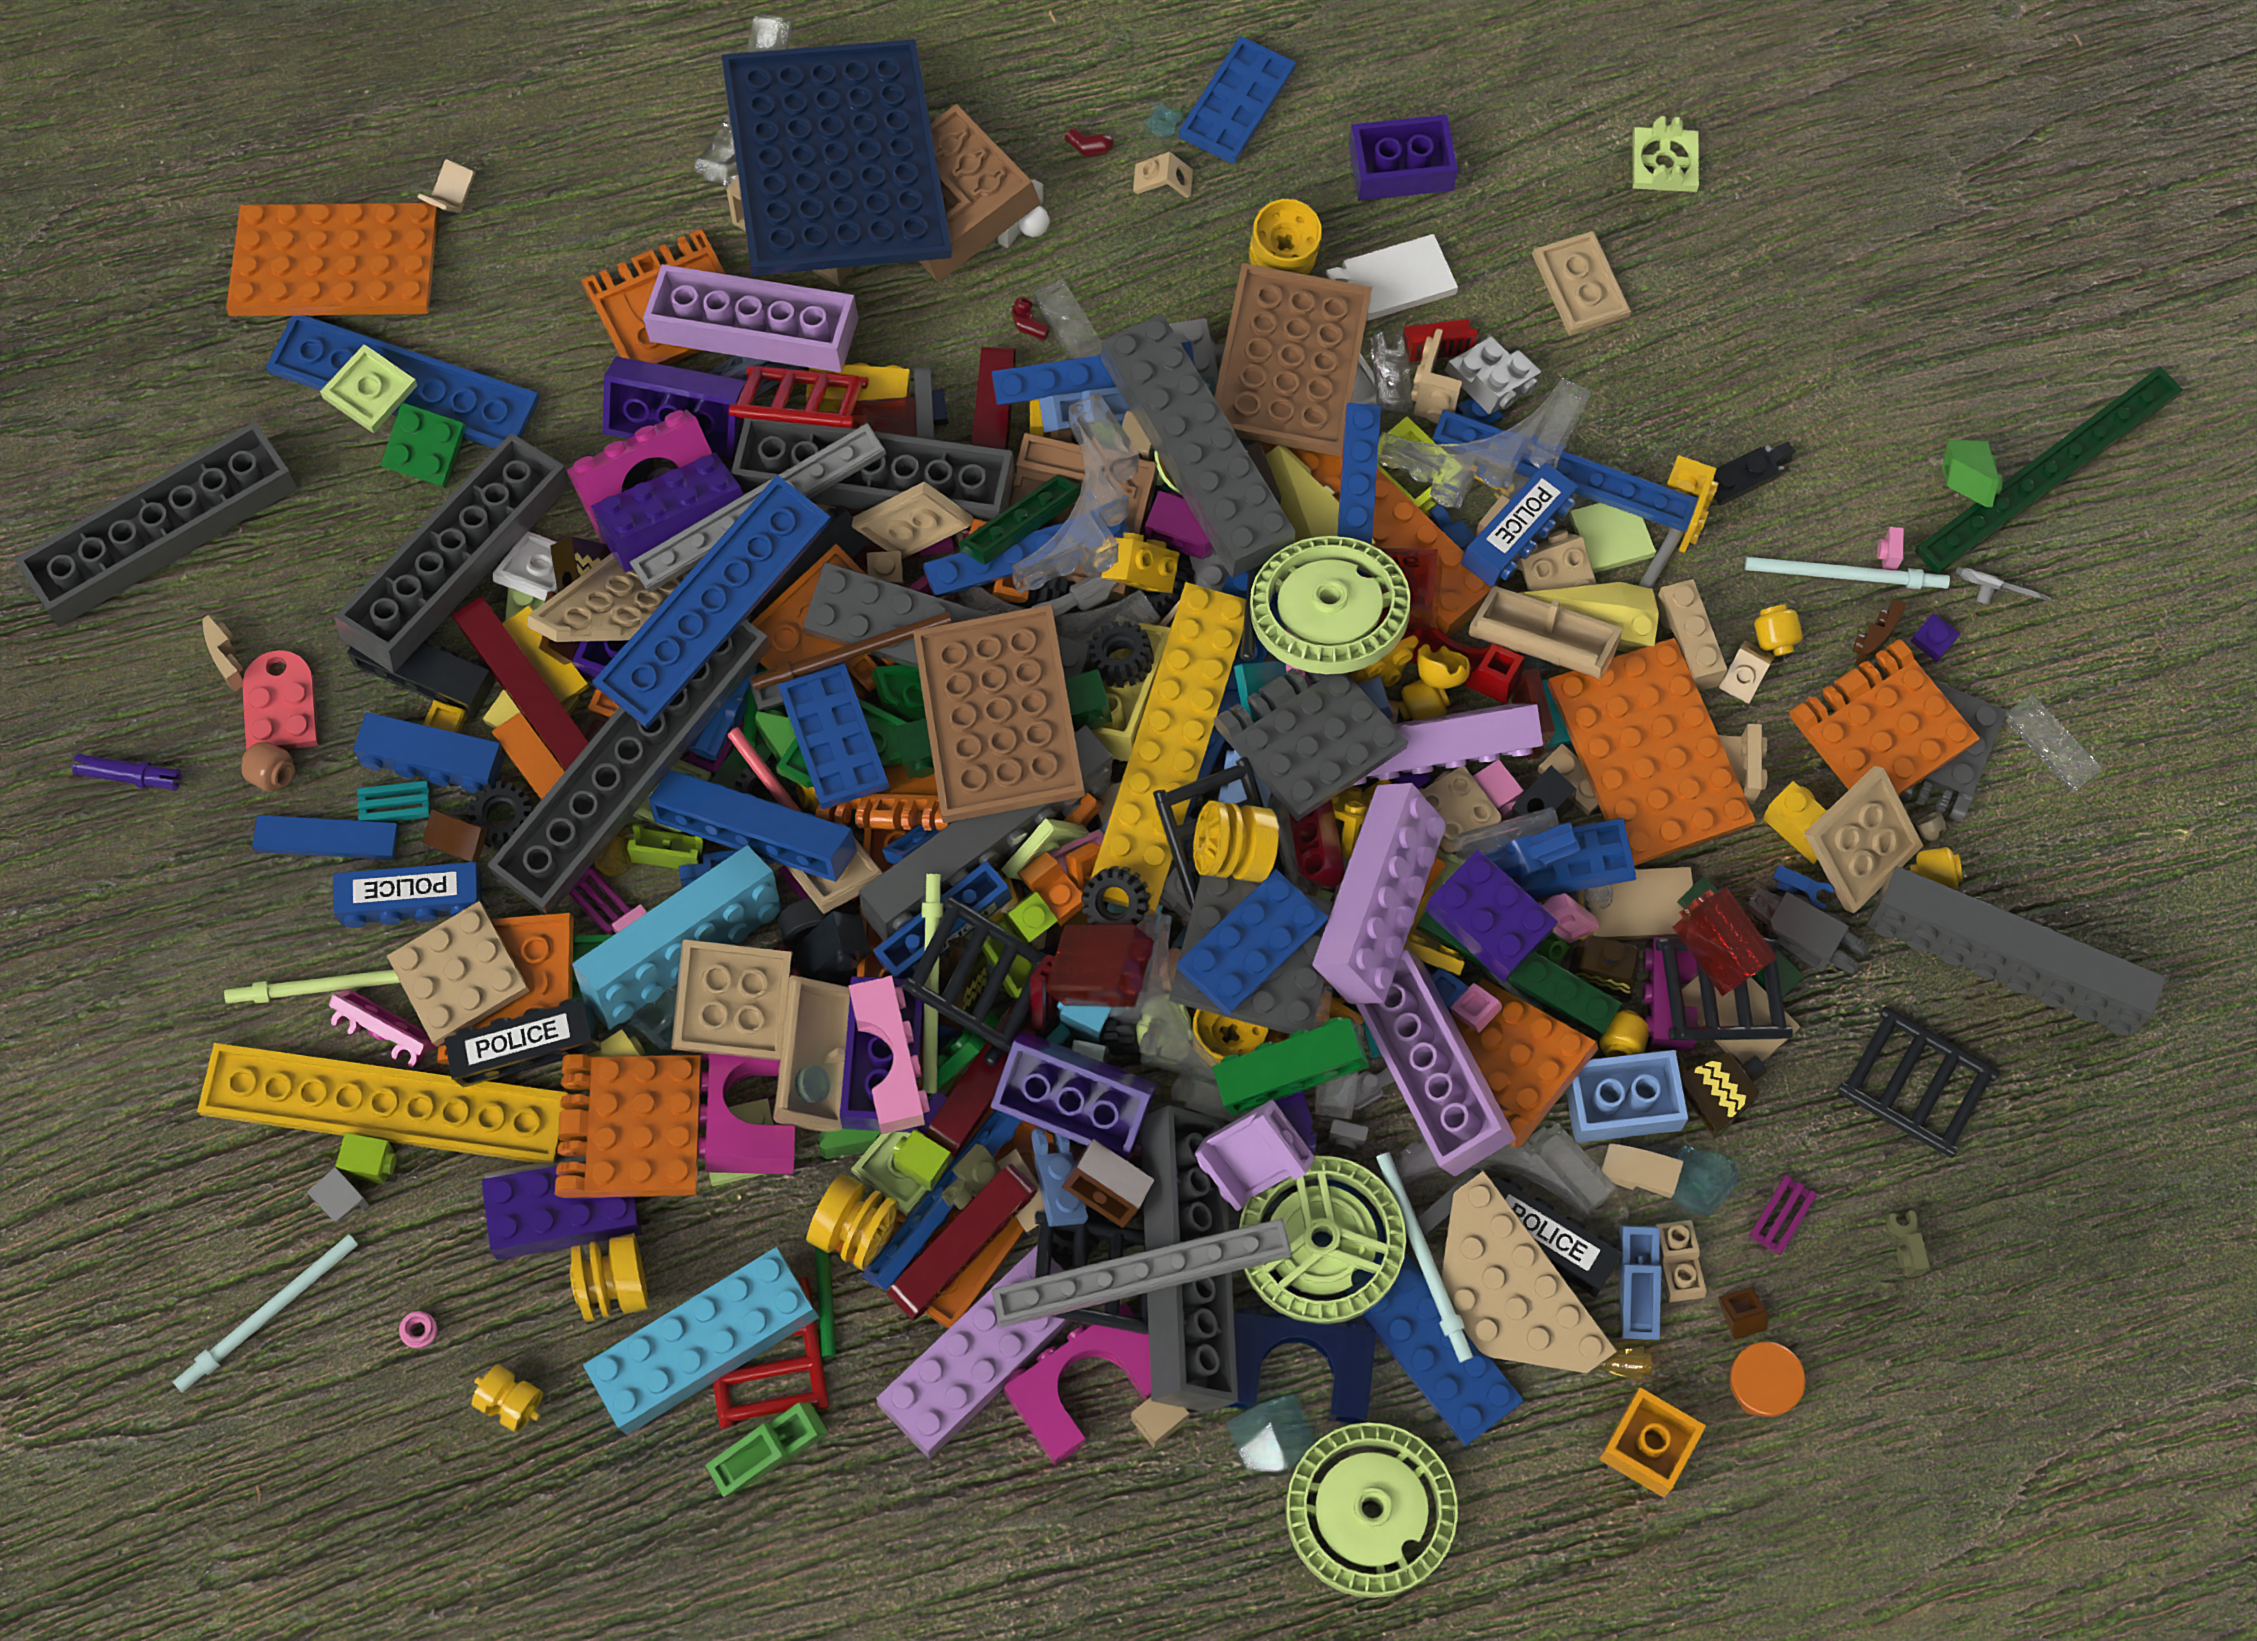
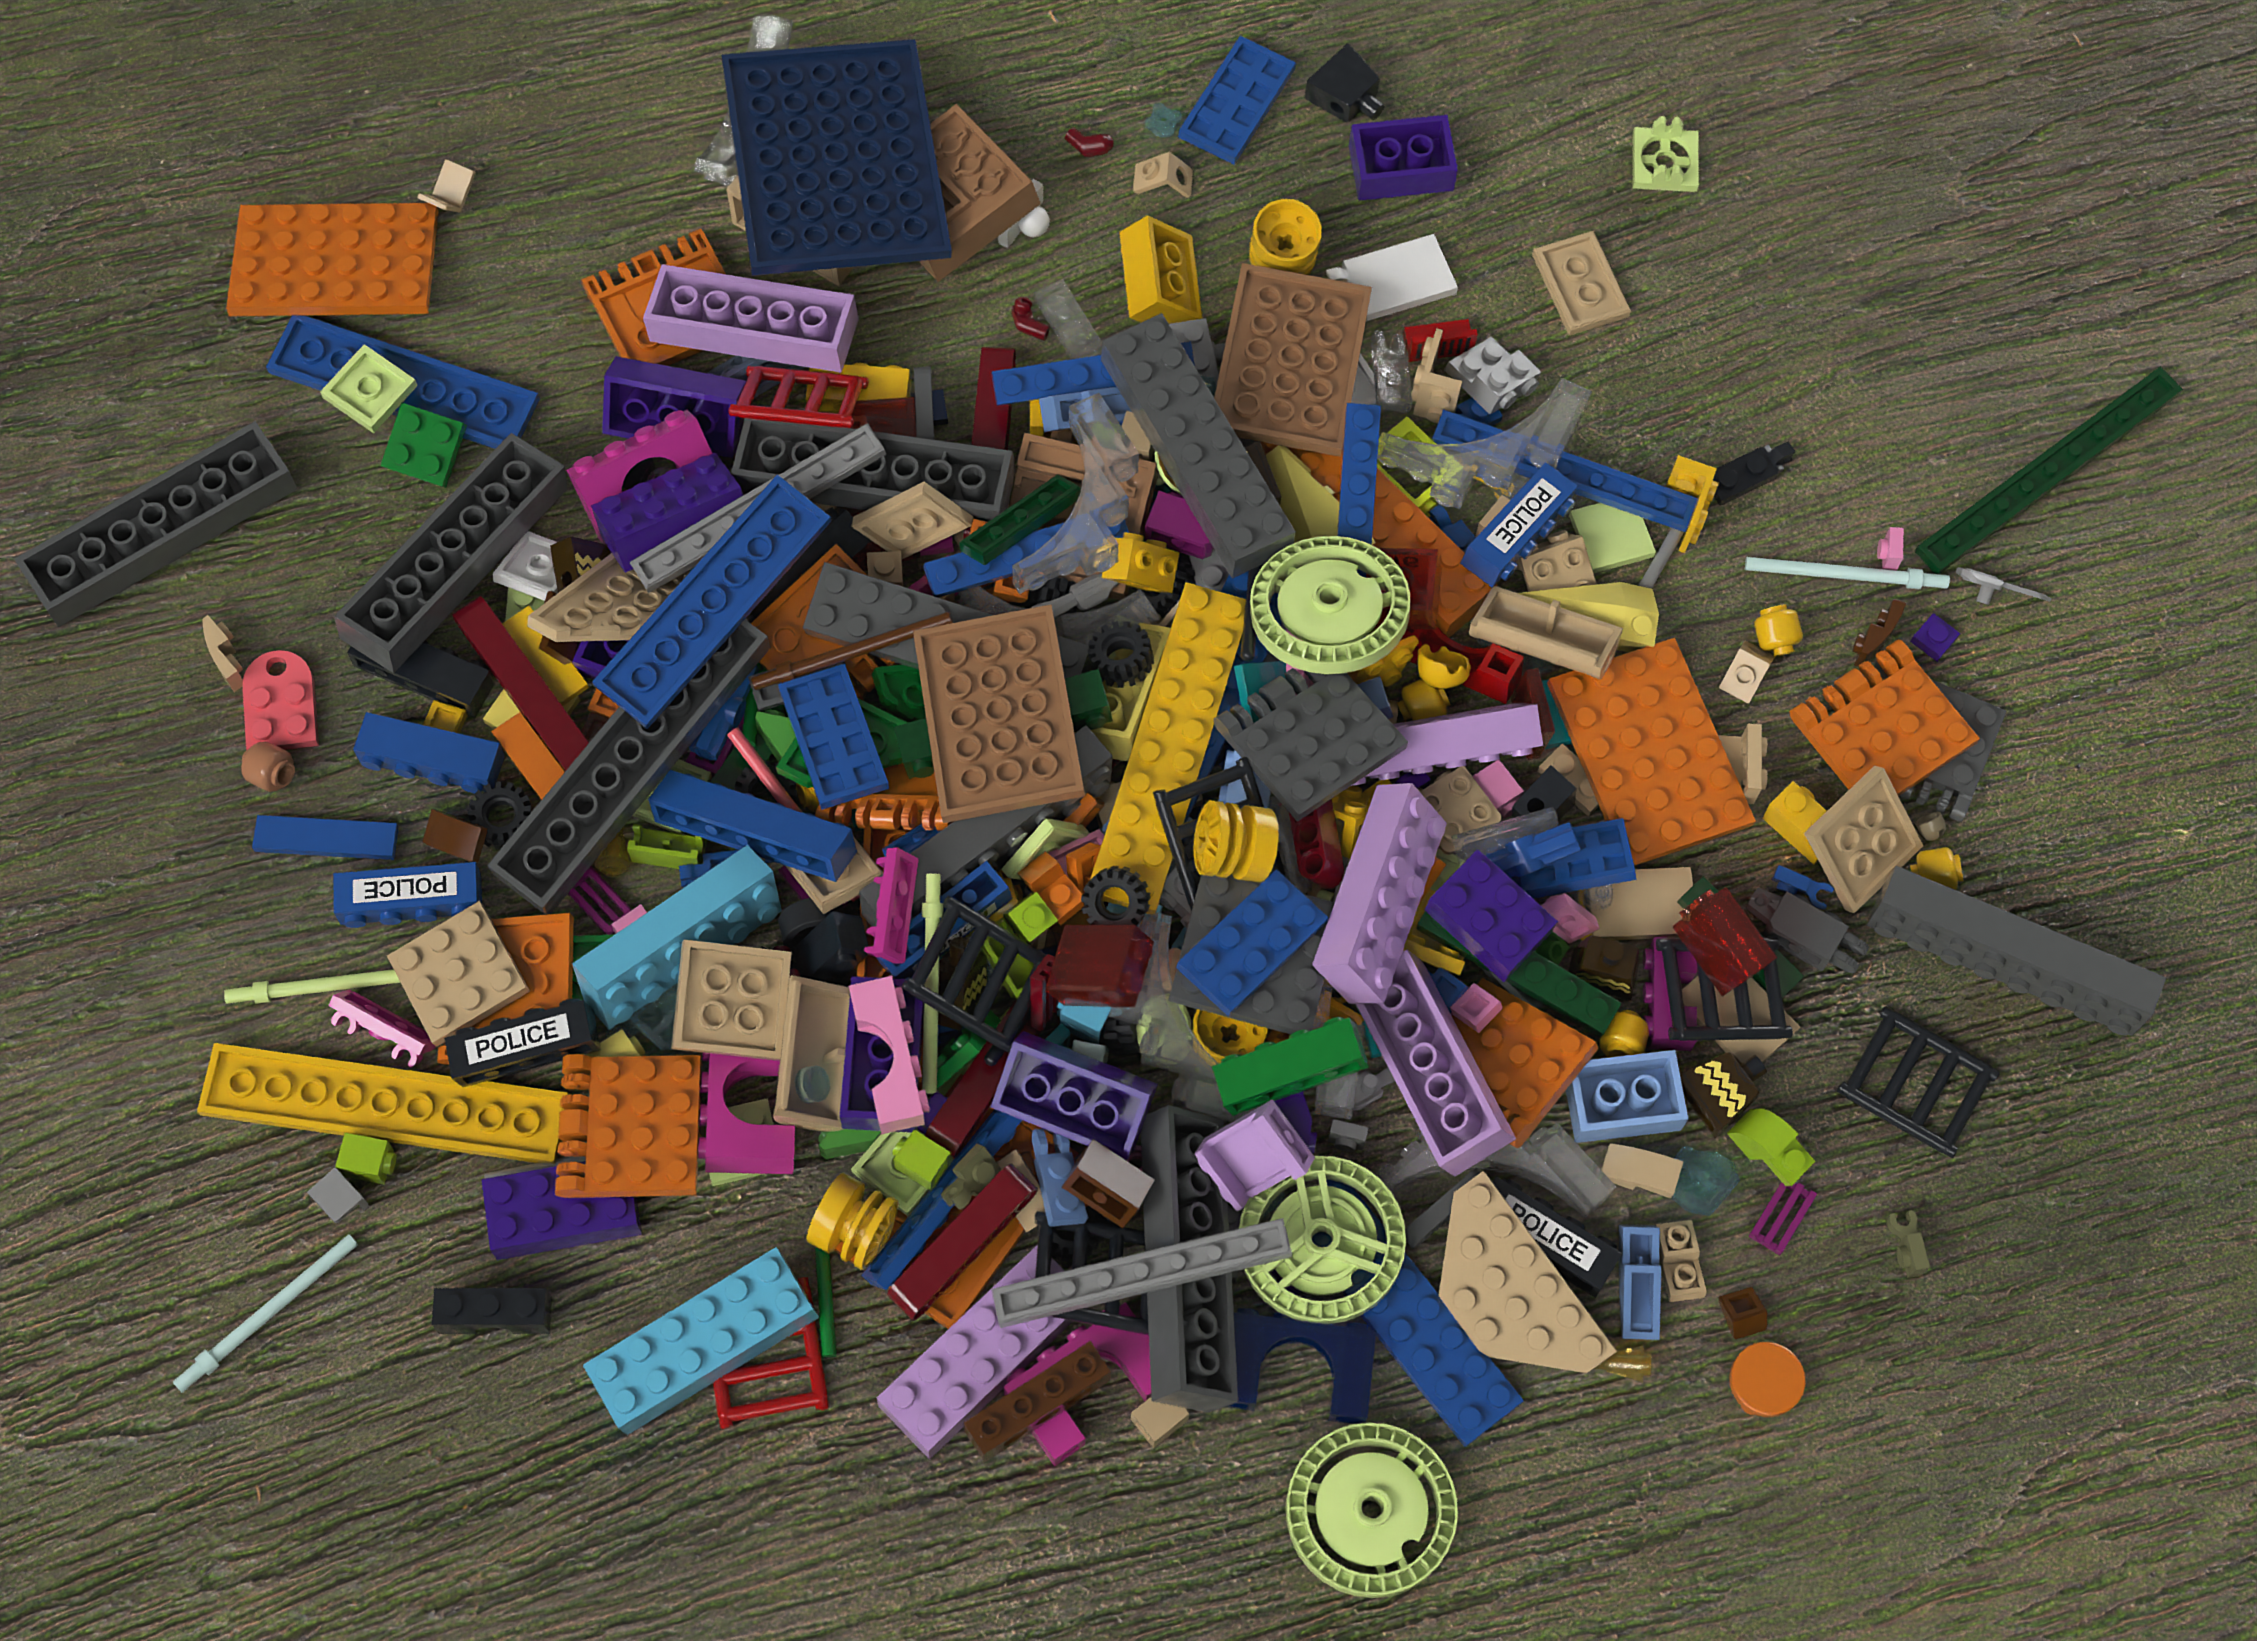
dark purple pin [72,753,182,791] -> none
teal tile [357,781,430,822] -> none
bright pink plate [399,1311,437,1349] -> none
yellow wheel [471,1364,543,1433] -> none
yellow wheel [570,1233,649,1322] -> none
bright green slope [705,1402,829,1497] -> none
clear light blue slope [1226,1393,1314,1473] -> none
light aqua bar [1376,1152,1473,1363] -> none
light orange brick [1599,1387,1706,1498] -> none
tan arch [1656,579,1727,691] -> none
bright green slope [1942,440,2002,507] -> none
clear plate [2004,694,2103,793] -> none
none -> black arch [432,1288,552,1334]
none -> dark pink plate [864,847,919,964]
none -> reddish brown brick [963,1341,1111,1462]
none -> yellow slope [1120,215,1202,324]
none -> black torso [1305,43,1385,122]
none -> lime brick [1727,1108,1815,1186]

